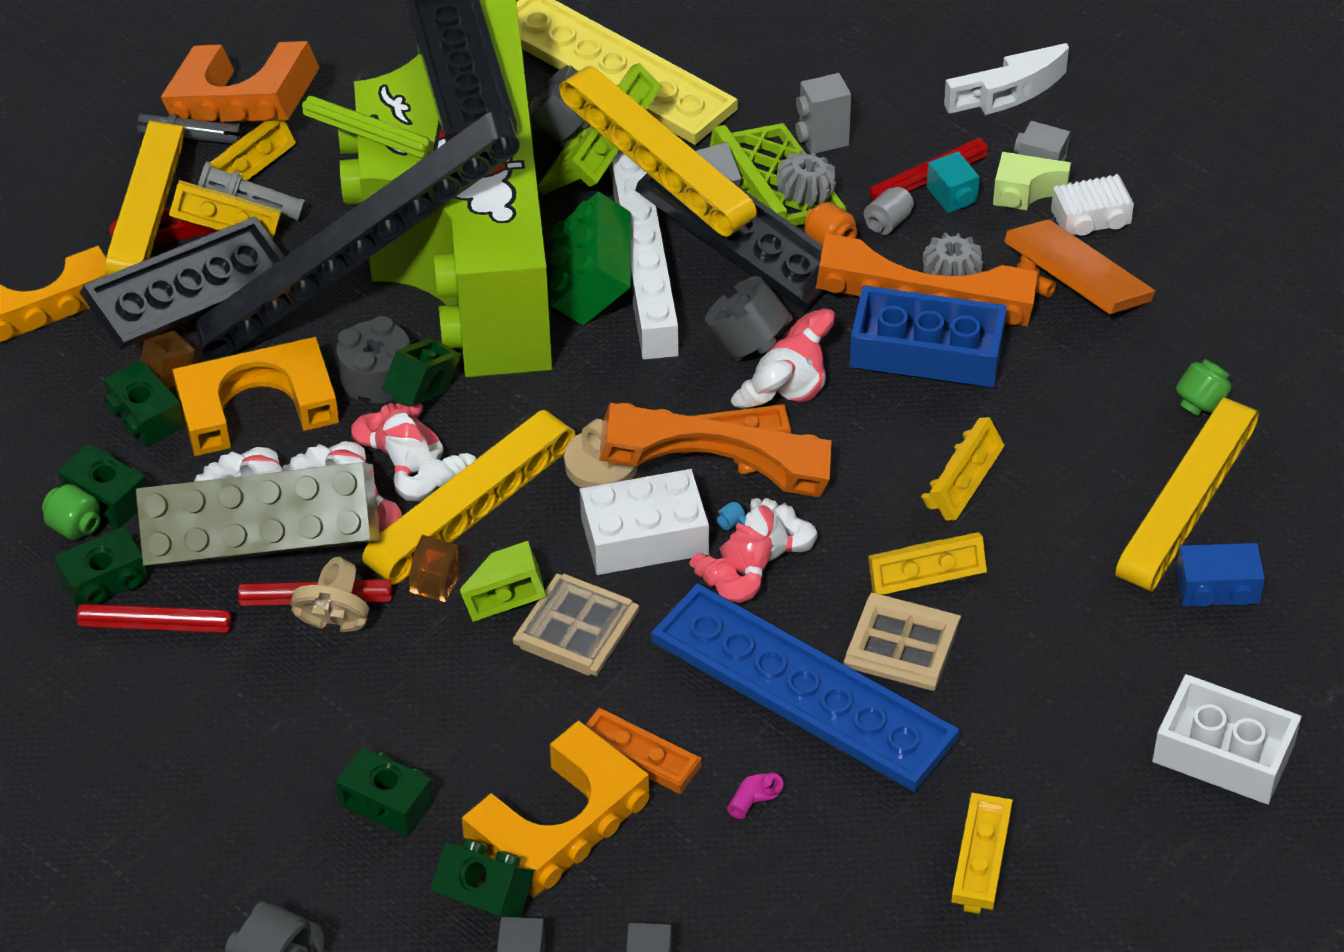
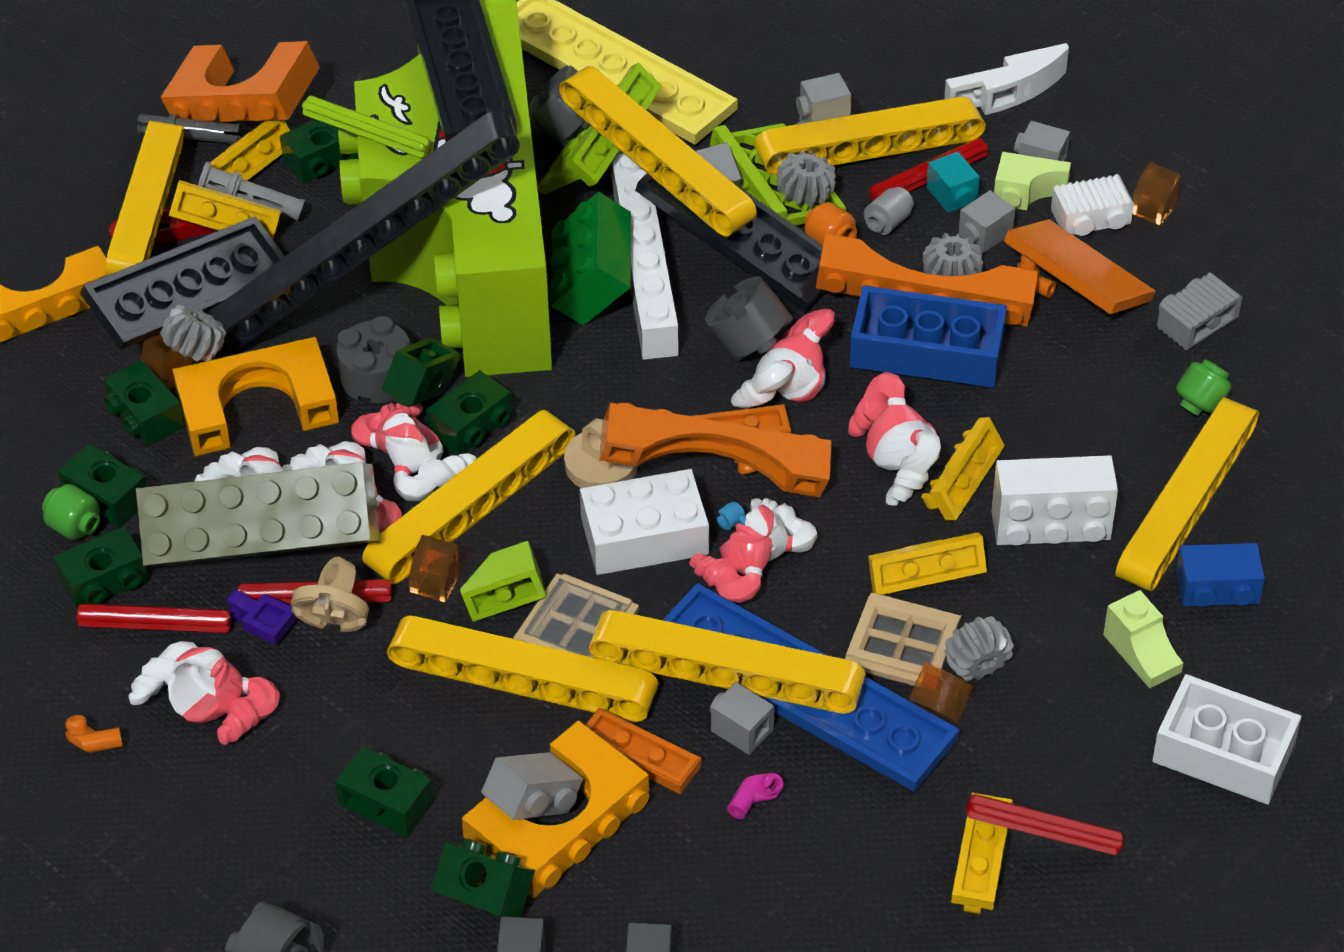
none -> orange arm [65,715,123,753]
none -> hair [129,641,280,745]
none -> light grey gear [160,305,226,361]
none -> dark purple plate [225,590,297,646]
none -> dark green brick [280,120,359,184]
none -> yellow beam [387,616,659,722]
none -> dark green brick [426,370,512,456]
none -> light grey brick [481,752,583,820]
none -> yellow beam [589,610,866,714]
none -> light grey brick [710,682,774,755]
none -> yellow beam [754,97,986,175]
none -> hair [848,372,941,506]
none -> clear orange brick [909,663,973,723]
none -> light grey gear [944,616,1014,681]
none -> light grey brick [959,190,1015,253]
none -> red axle [966,794,1123,855]
none -> white brick [991,455,1118,545]
none -> yellowish green arch [1103,590,1183,689]
none -> clear orange brick [1132,162,1181,225]
none -> light grey brick [1157,272,1242,350]

